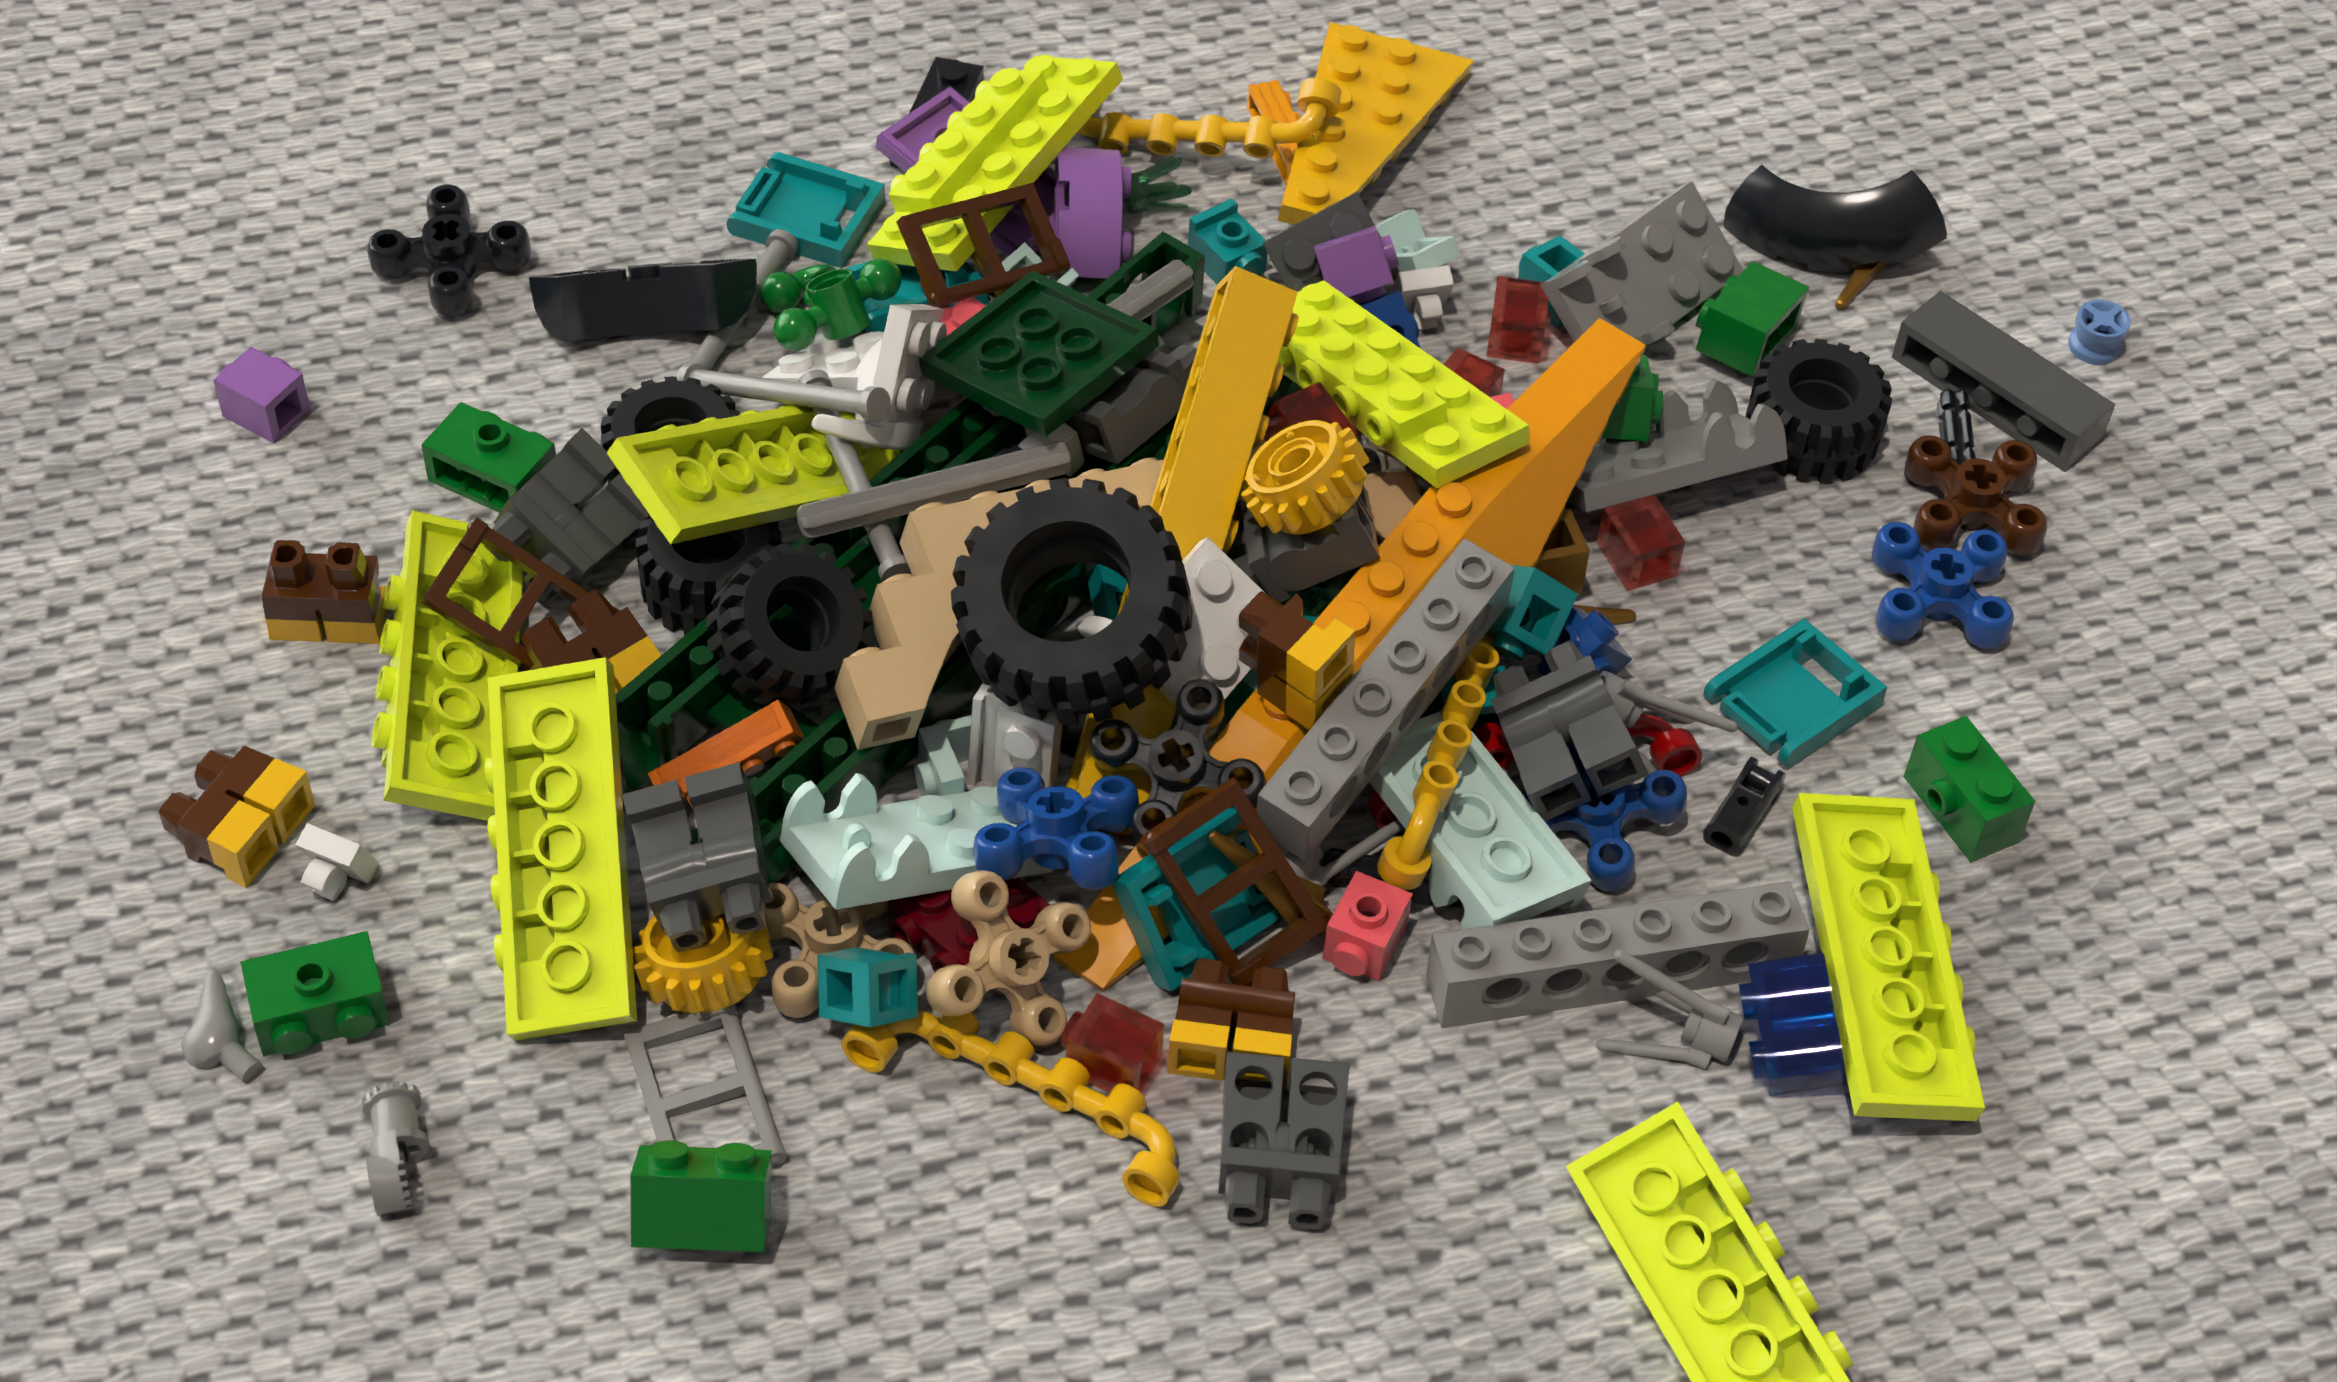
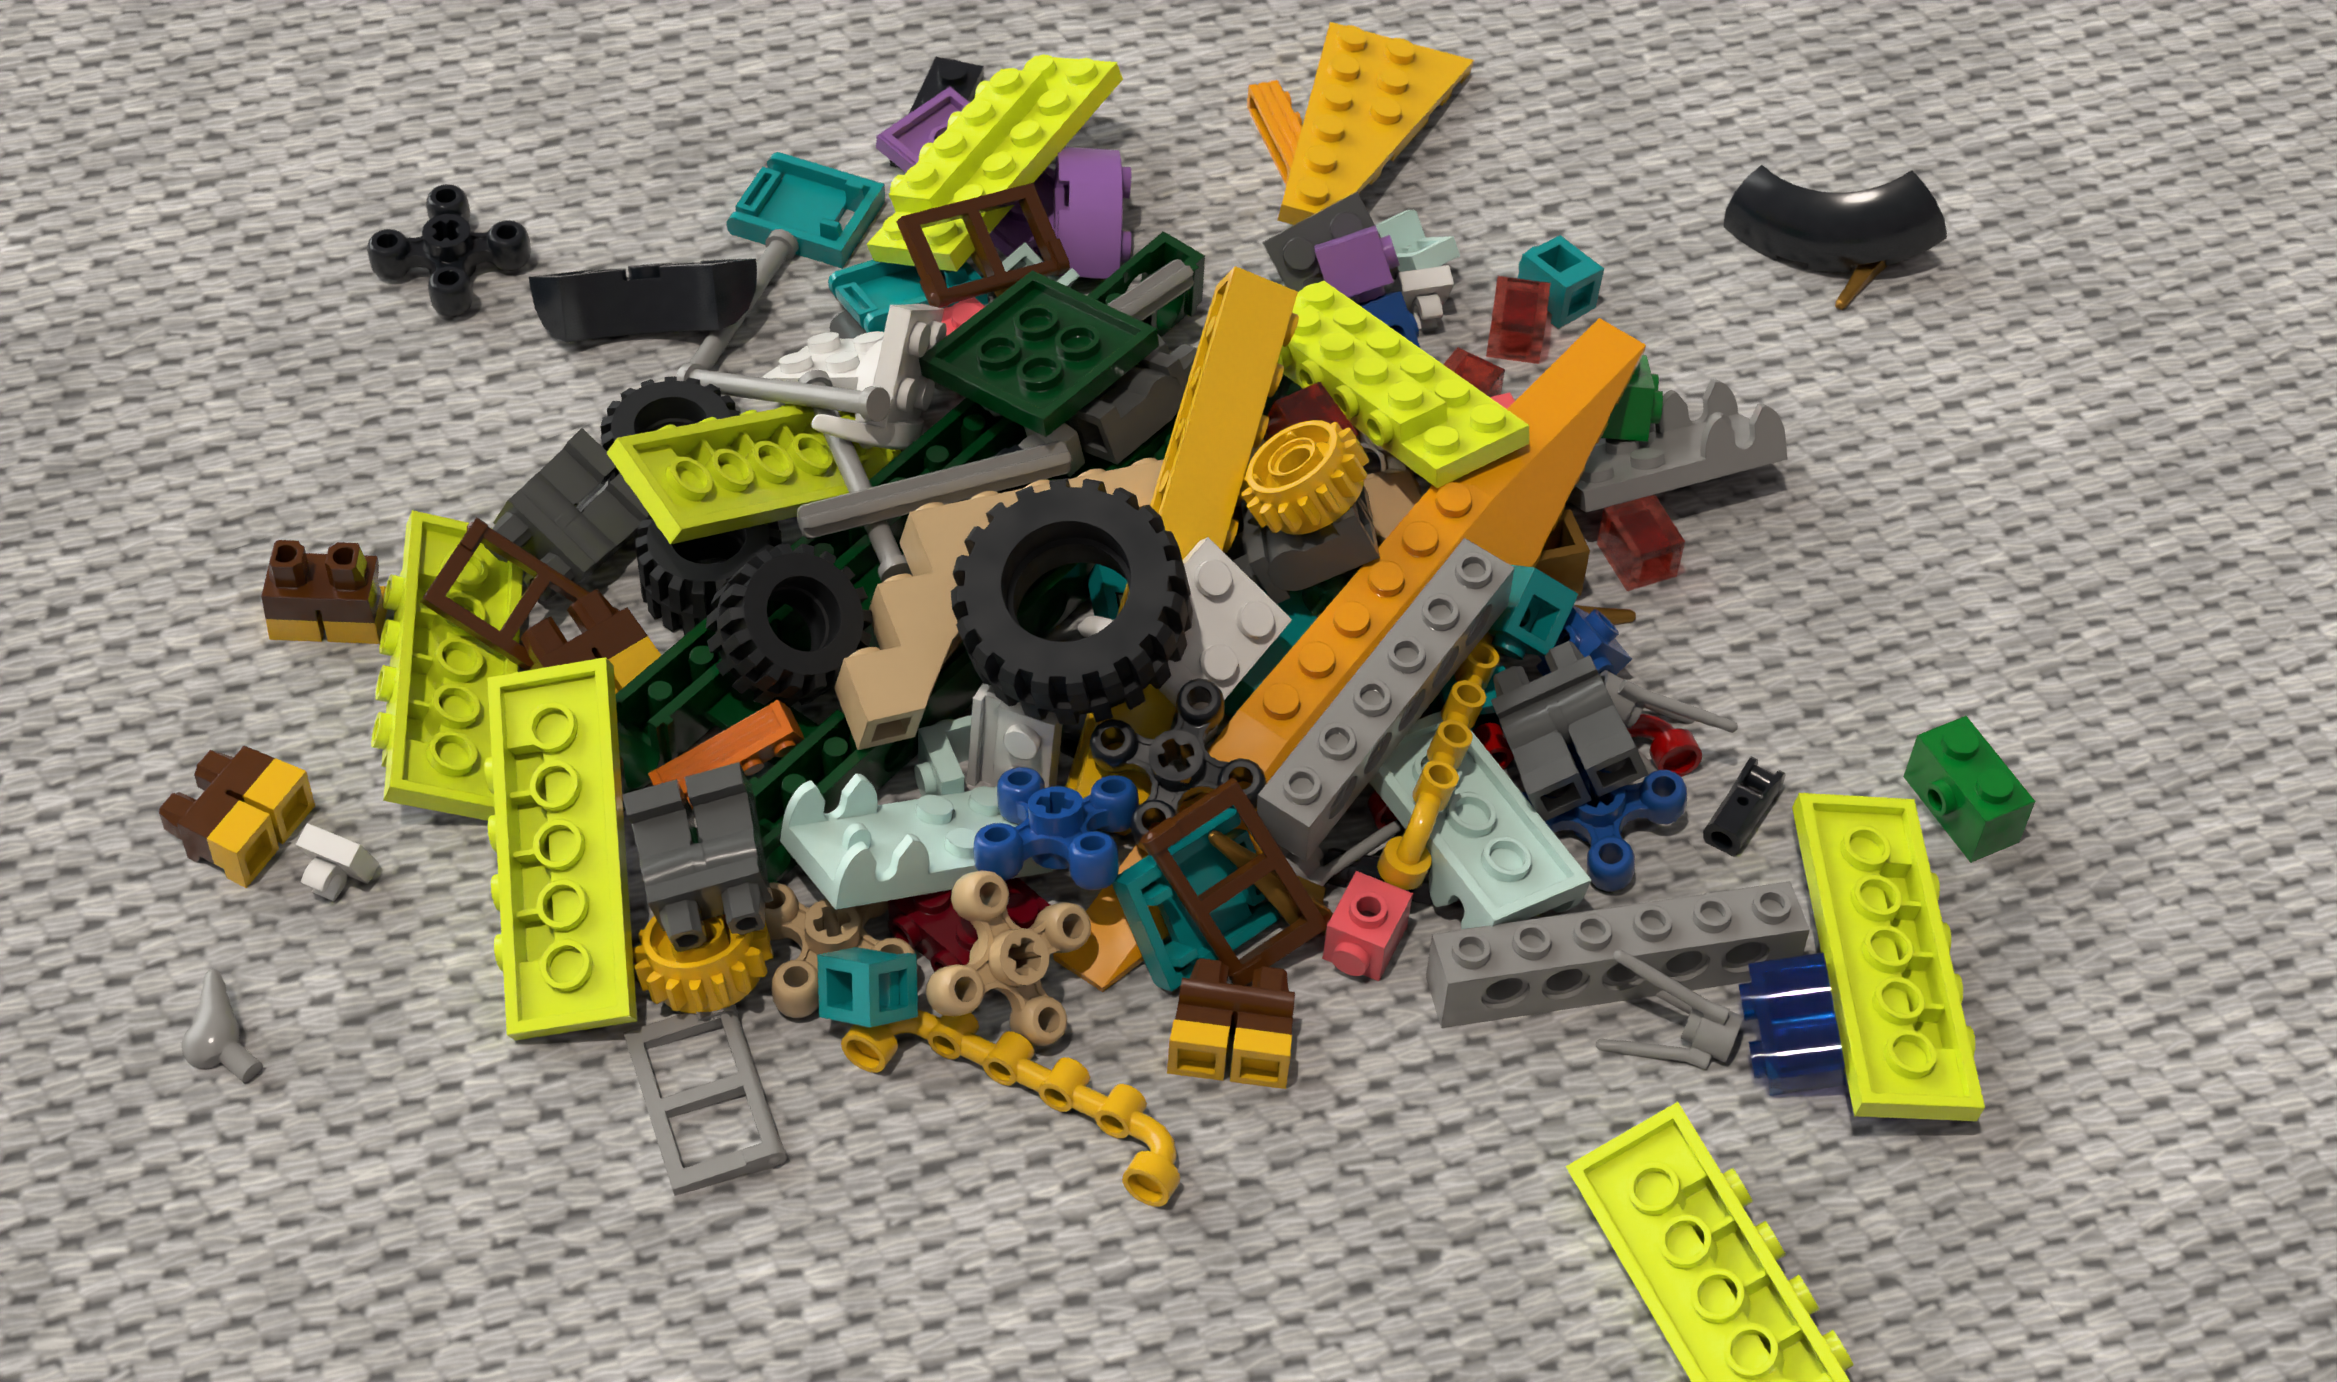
medium lavender brick [213,347,310,444] -> none
green brick [240,931,390,1057] -> none
light grey connector [362,1081,430,1216] -> none
green brick [421,402,556,513] -> none
green brick [630,1140,772,1252] -> none
green piece [760,258,902,351] -> none
clear red brick [1061,993,1164,1093] -> none
yellow bar [1077,78,1342,159] -> none
clear green piece [1123,156,1192,214] -> none
teal brick [1188,198,1268,284] -> none
dark grey hips [1218,1052,1350,1230] -> none
hips [1239,591,1355,730] -> none
light grey hinge [1540,181,1743,345] -> none
green brick [1695,261,1809,377] -> none
teal container [1703,618,1887,768] -> none
black tyre [1745,339,1892,483] -> none
blue gear [1872,522,2014,649] -> none
dark grey brick [1891,291,2115,472] -> none
reddish brown gear [1905,435,2048,556] -> none
black axle [1937,388,1976,465] -> none
medium blue wheel [2068,299,2131,365] -> none

